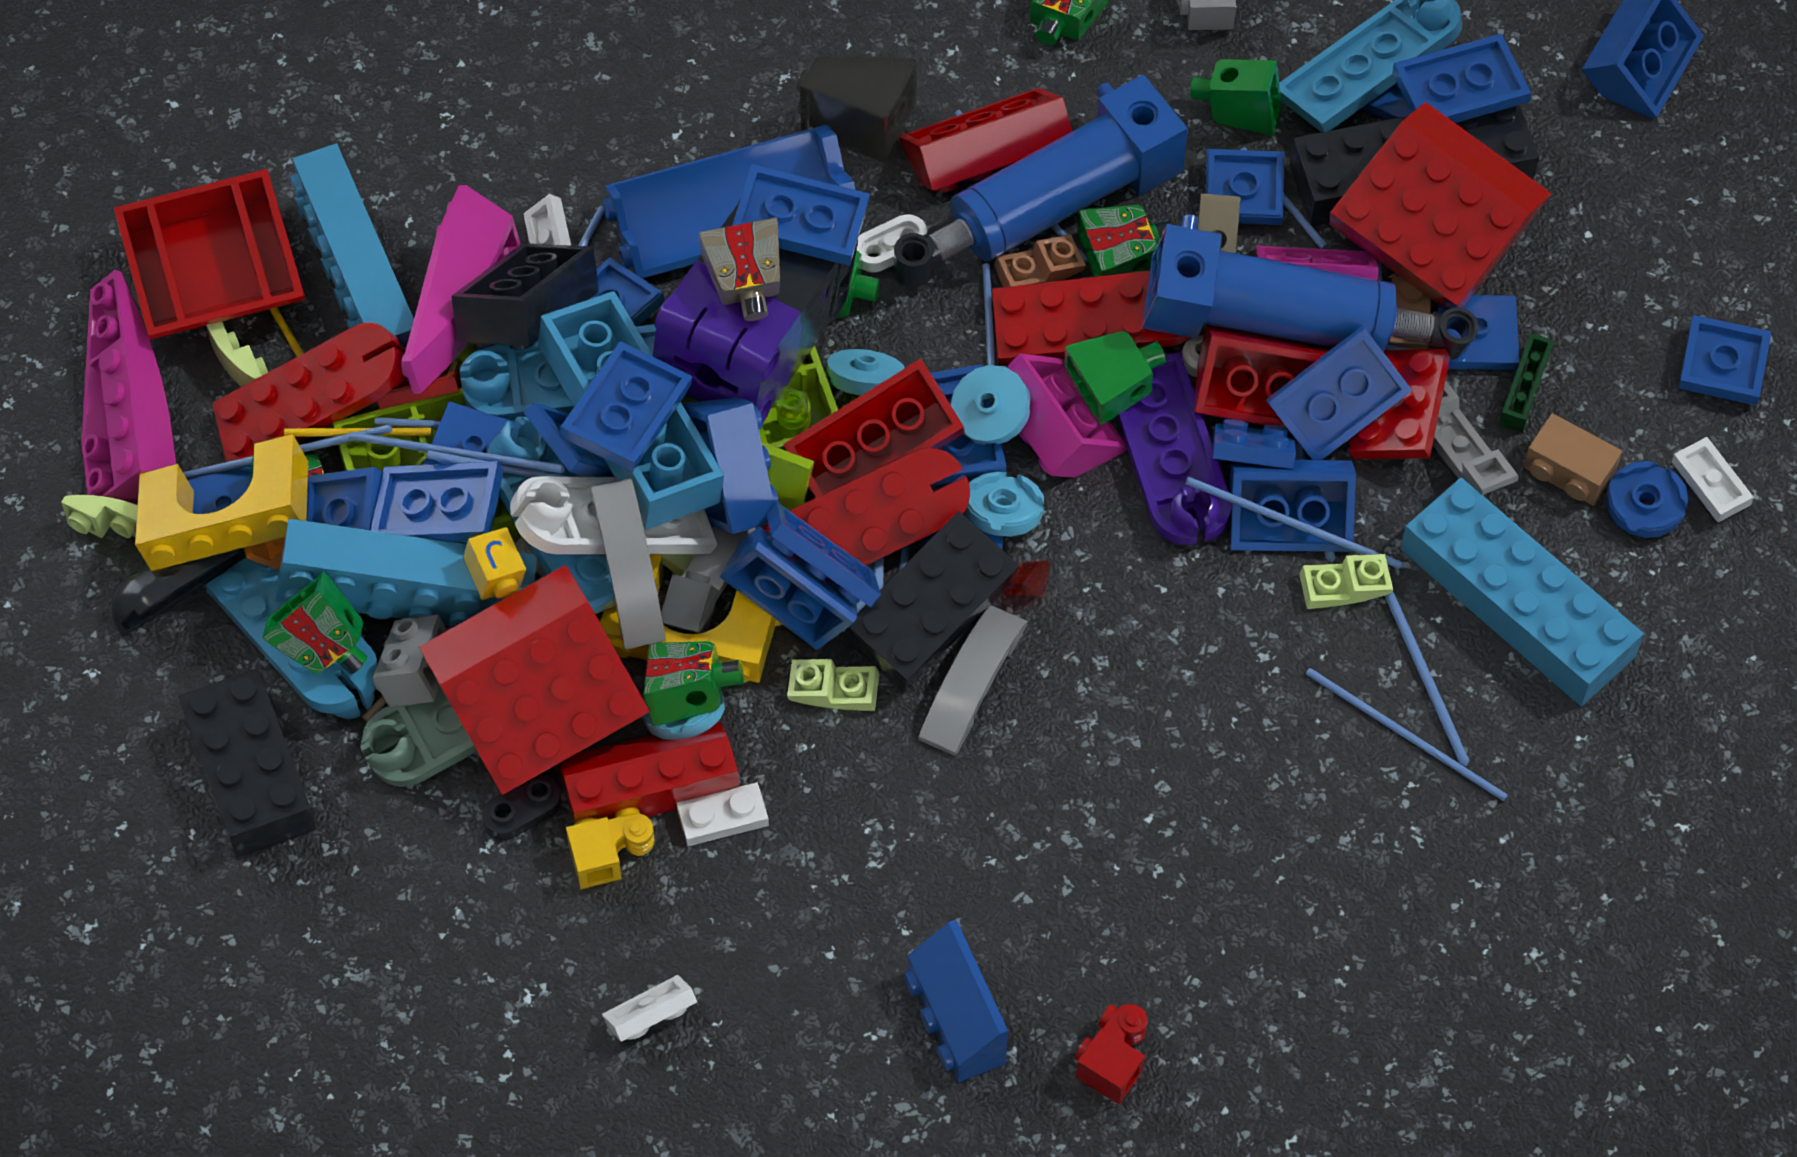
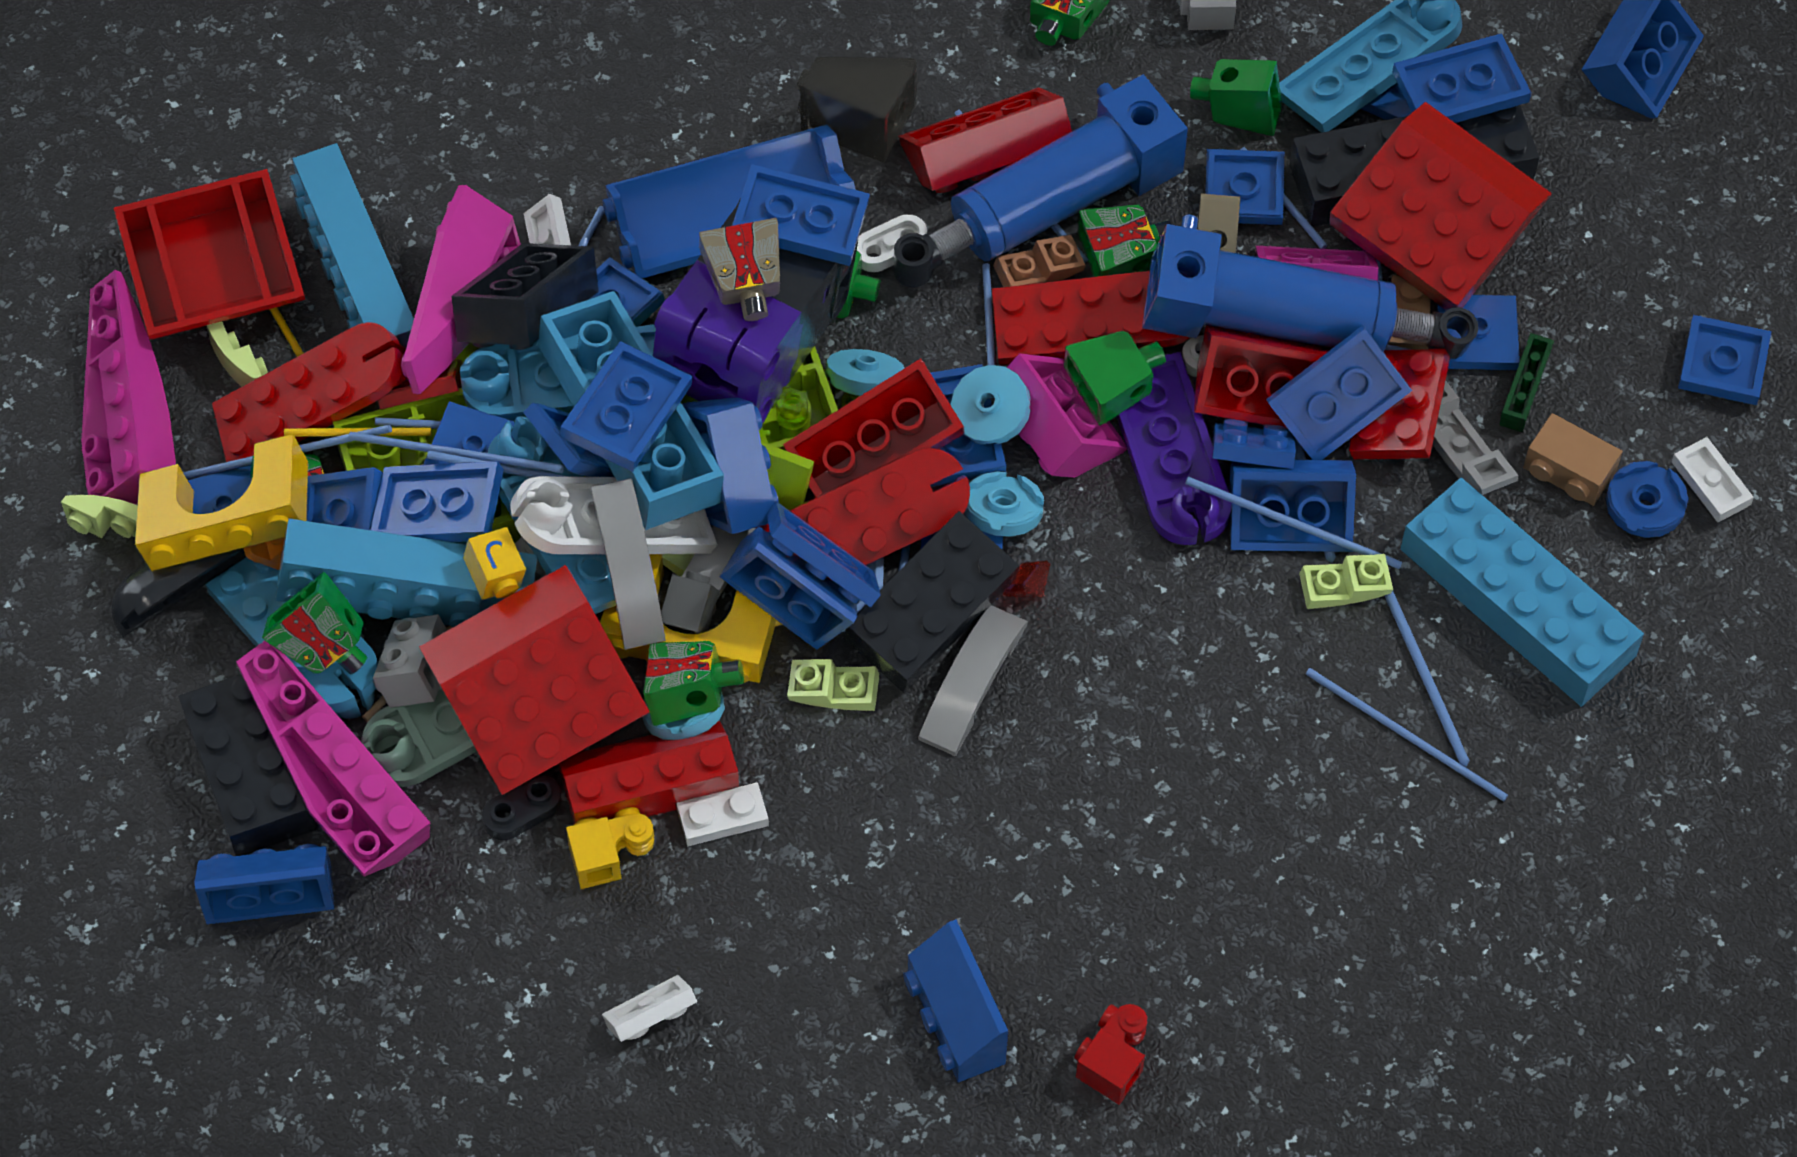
none -> blue slope [195,844,334,924]
none -> dark pink wedge [236,640,430,876]

